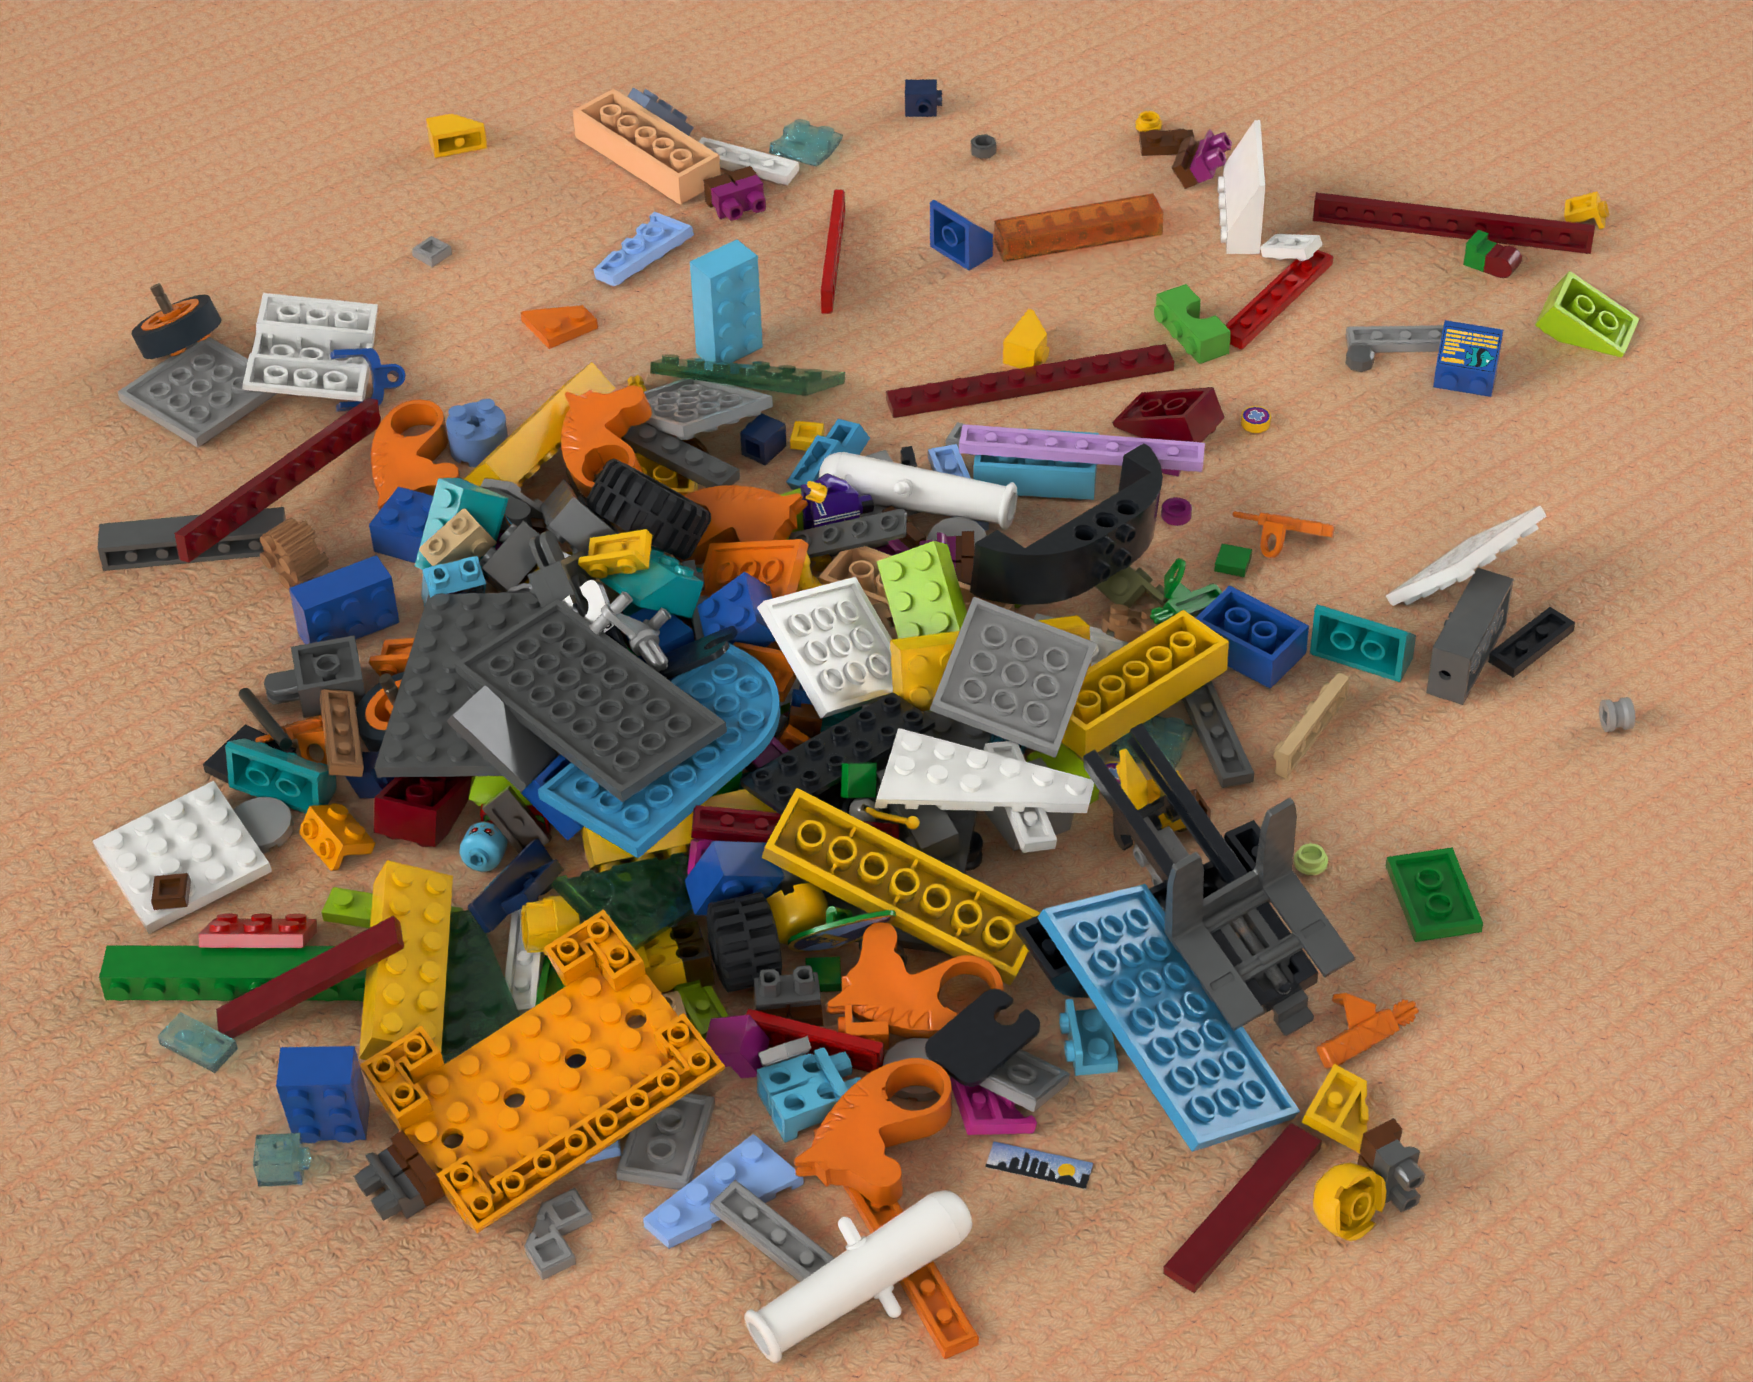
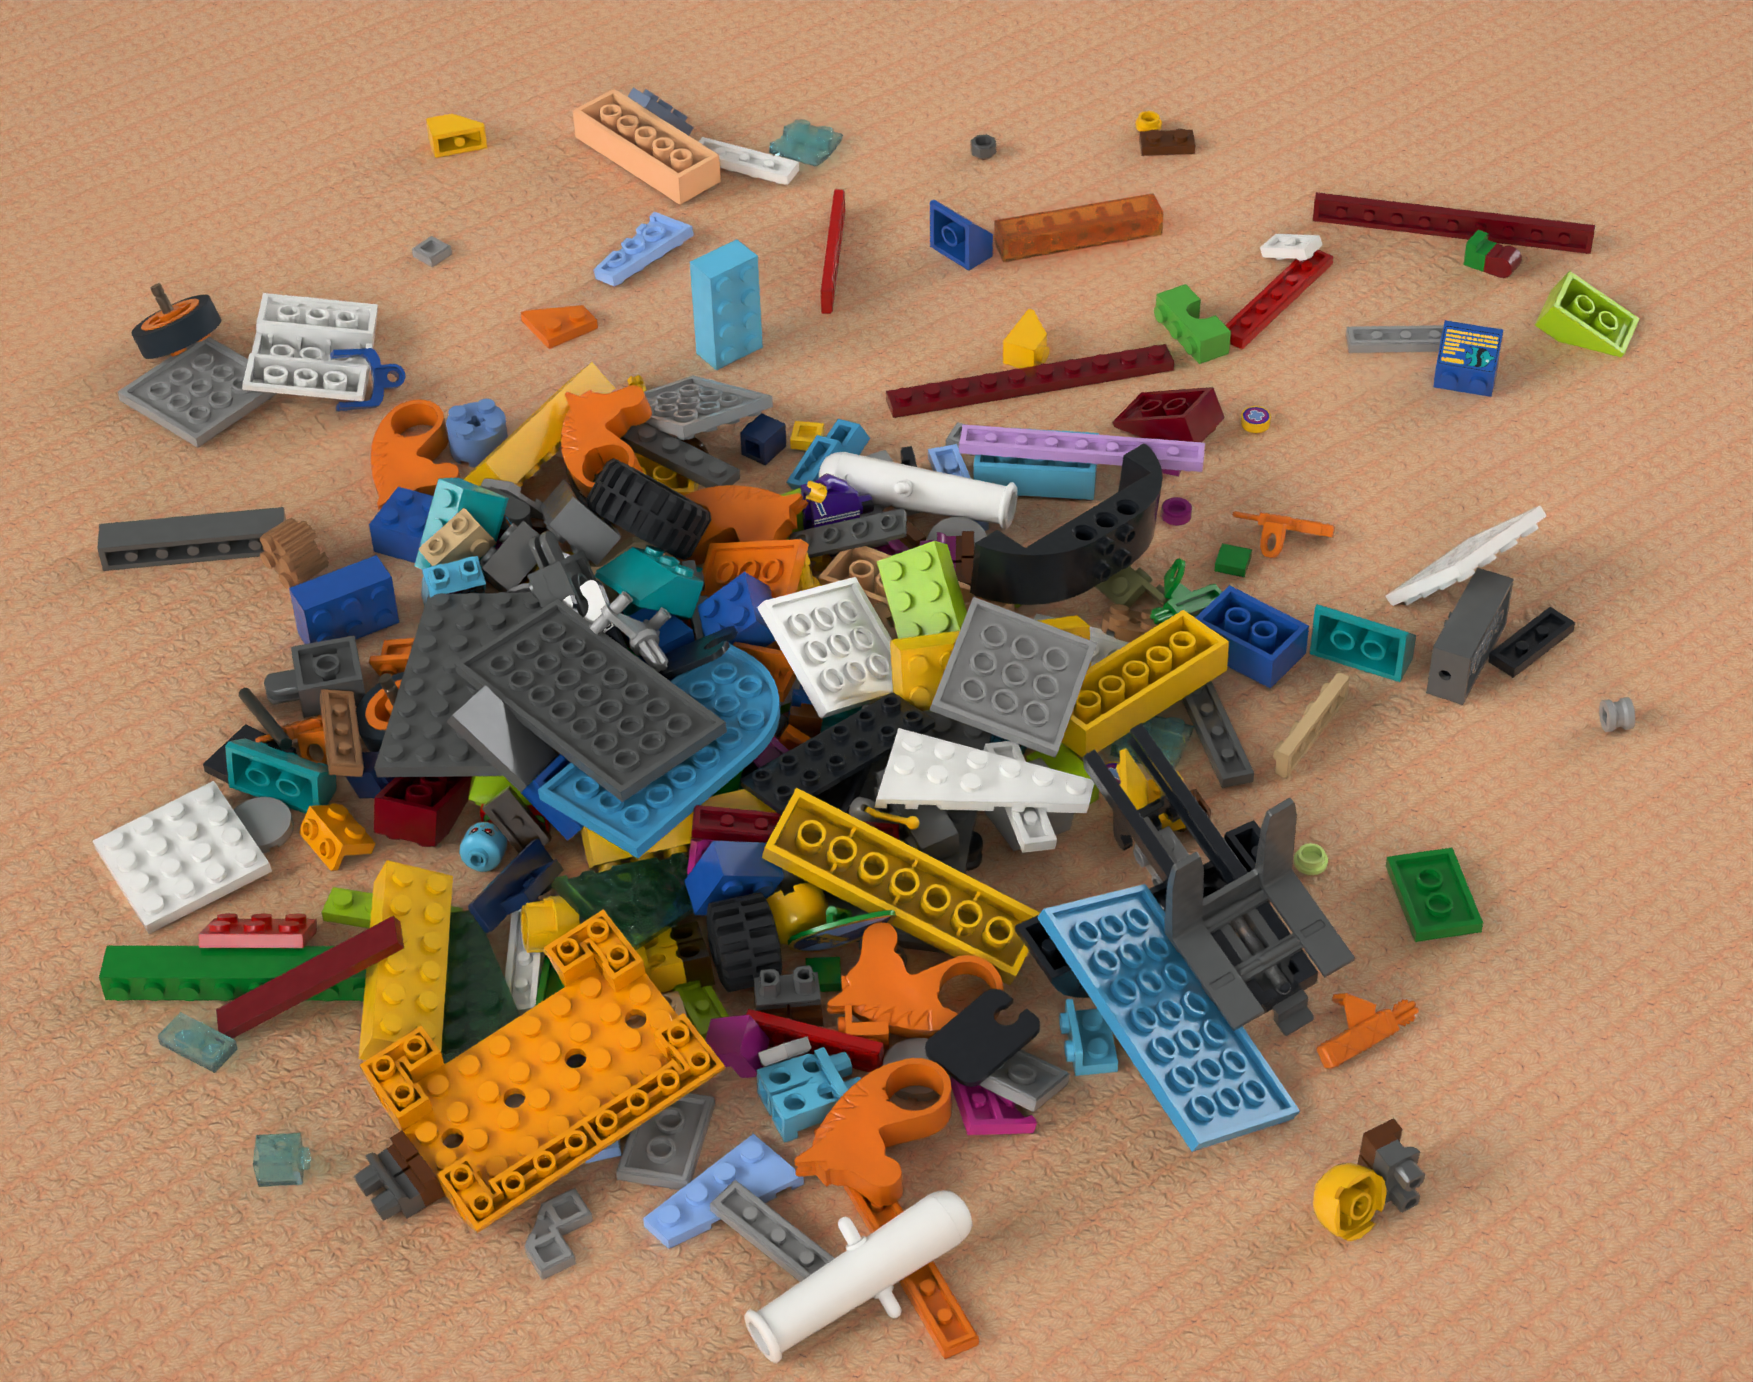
reddish brown tile [151,873,191,910] -> none
dark red plate [175,397,381,563] -> none
blue brick [276,1046,370,1143] -> none
yellow bracket [578,529,652,578] -> none
clear green wing [650,354,845,396] -> none
magenta hips [704,166,766,221] -> none
green tile [841,762,877,798] -> none
dark blue brick [905,79,942,117] -> none
sticker [986,1141,1093,1189] -> none
dark red tile [1163,1123,1322,1293] -> none
magenta hips [1172,129,1232,189] -> none
white slope [1217,120,1265,254] -> none
yellow wing [1302,1064,1369,1154] -> none
dark grey tile [1345,345,1375,372] -> none
yellow bracket [1564,191,1609,229] -> none

